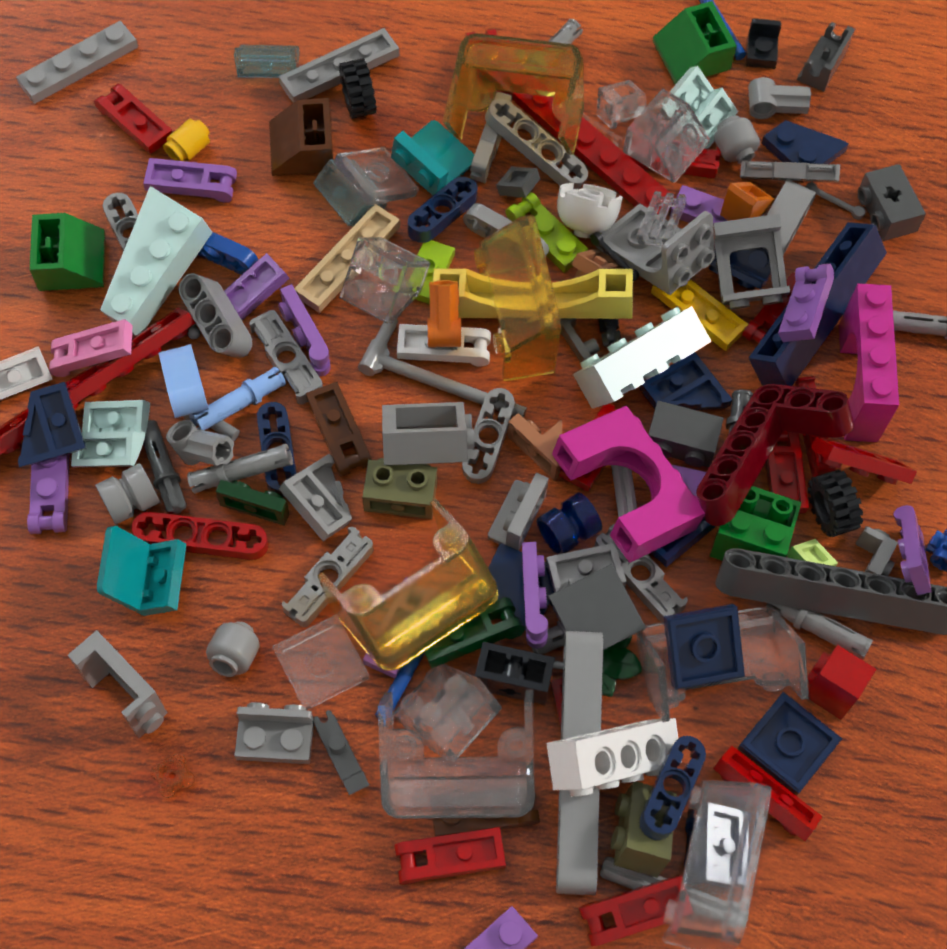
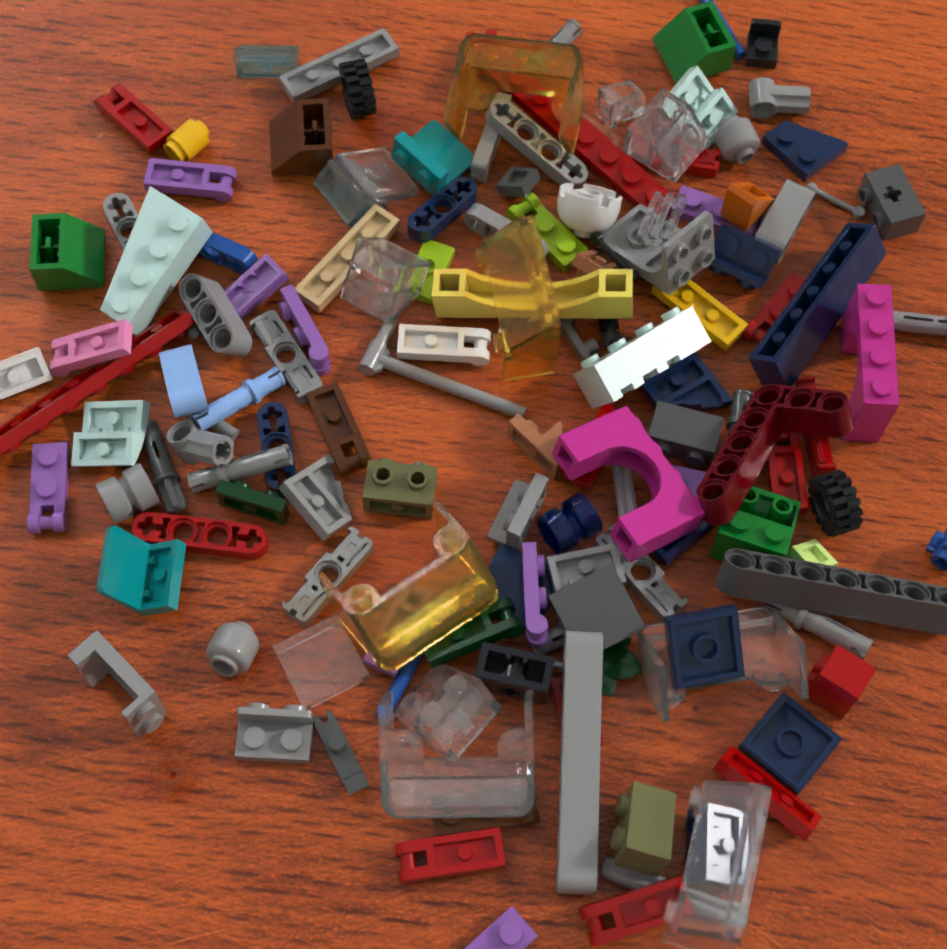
light grey plate [16,20,138,104] -> none
dark blue wing [18,382,87,468] -> none
light grey window [382,402,474,465] -> none
orange piece [427,280,461,347] -> none
light grey beam [462,388,515,484] -> none
white brick [547,718,682,796] -> none
dark blue beam [639,736,706,840] -> none
light grey window [713,214,790,309] -> none
light grey piece [740,160,841,183] -> none
medium lavender plate [778,263,834,342] -> none
dark grey hinge [797,22,855,92] -> none
red plate [811,436,917,485] -> none
light grey bracket [856,526,898,576] -> none
medium lavender plate [893,505,932,595] -> none

